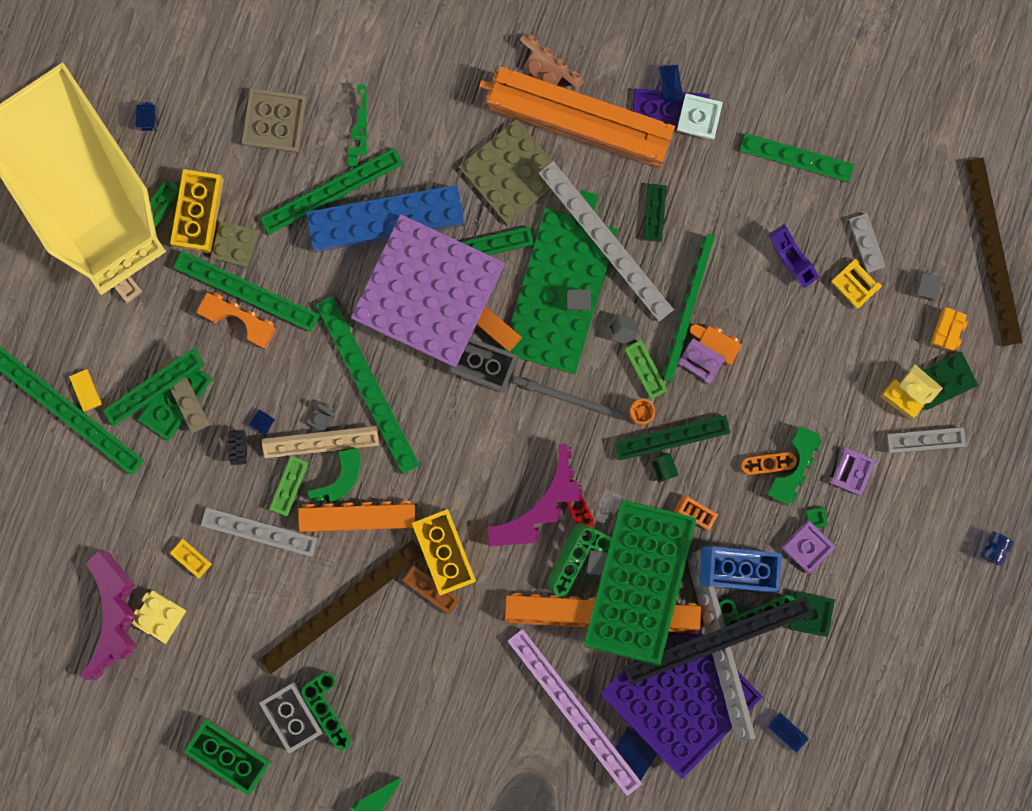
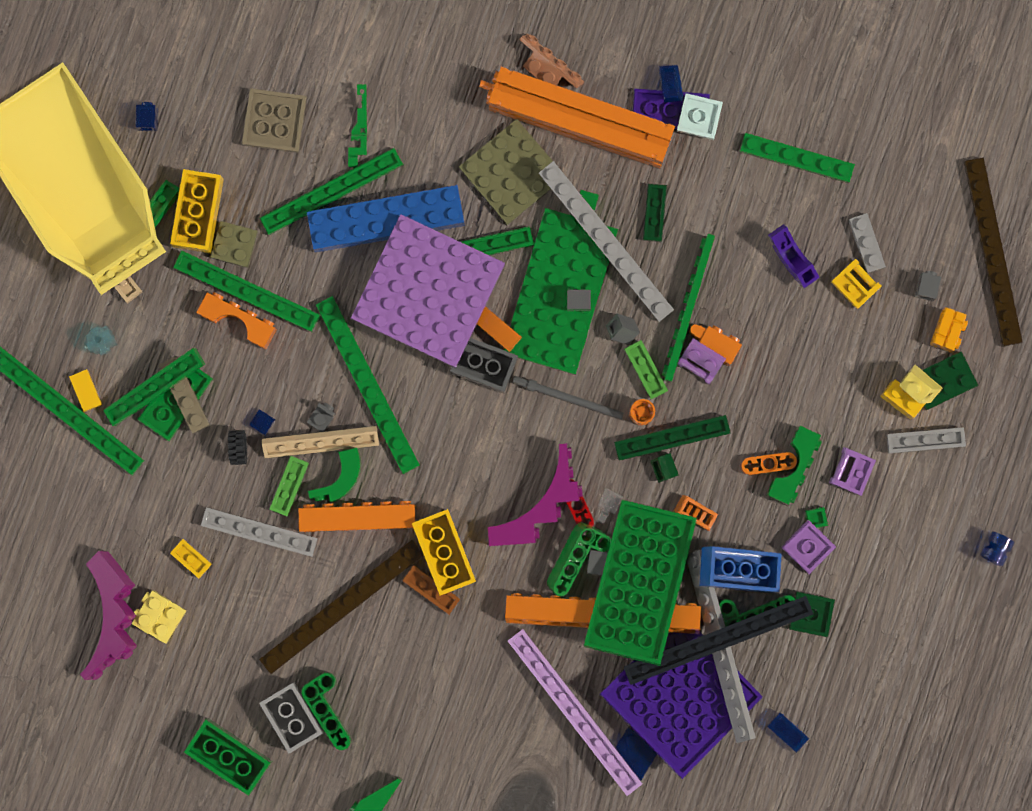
none -> clear light blue brick [85,326,118,356]

